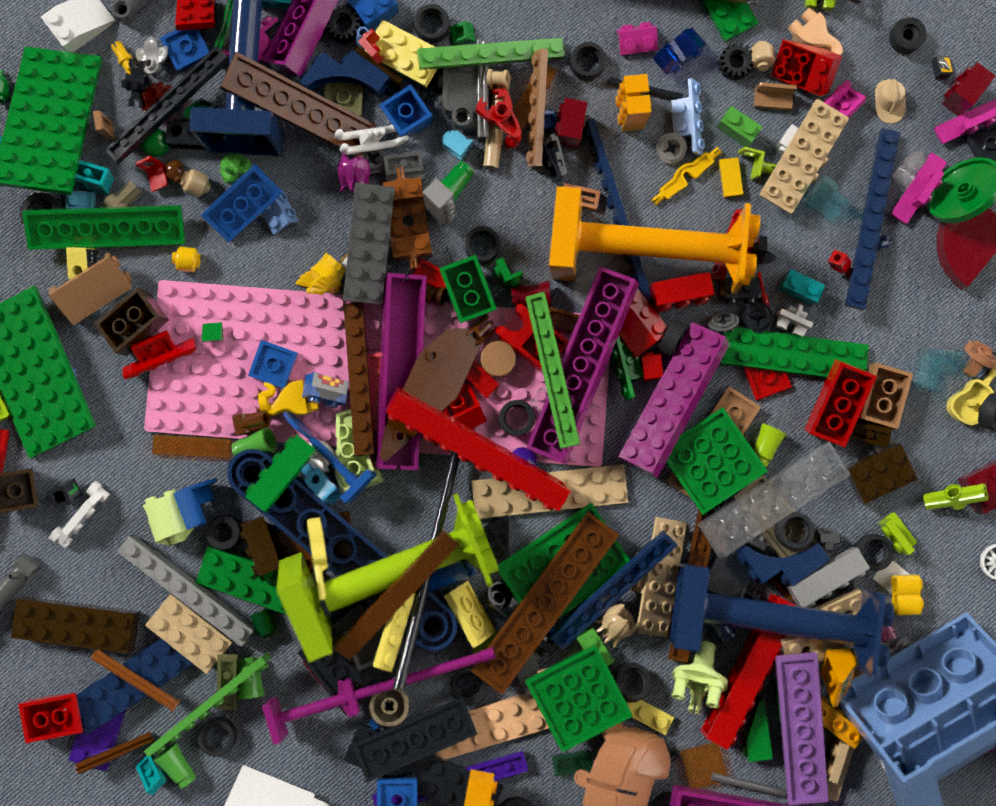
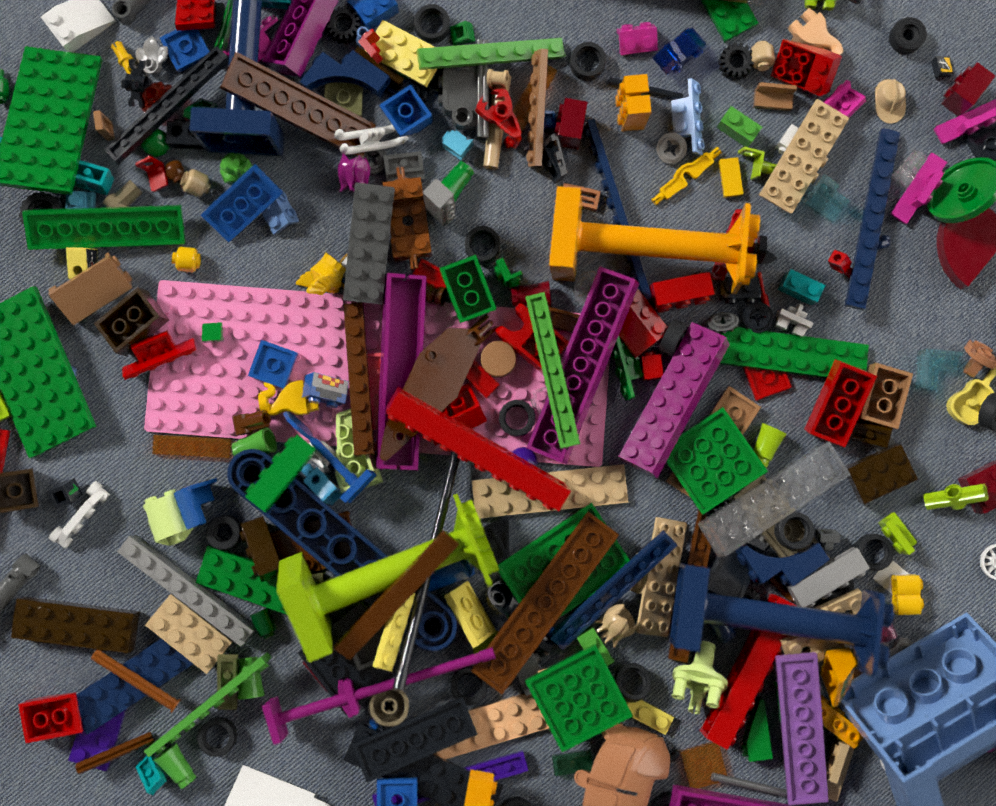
light yellow piece [307,517,332,618] -> none

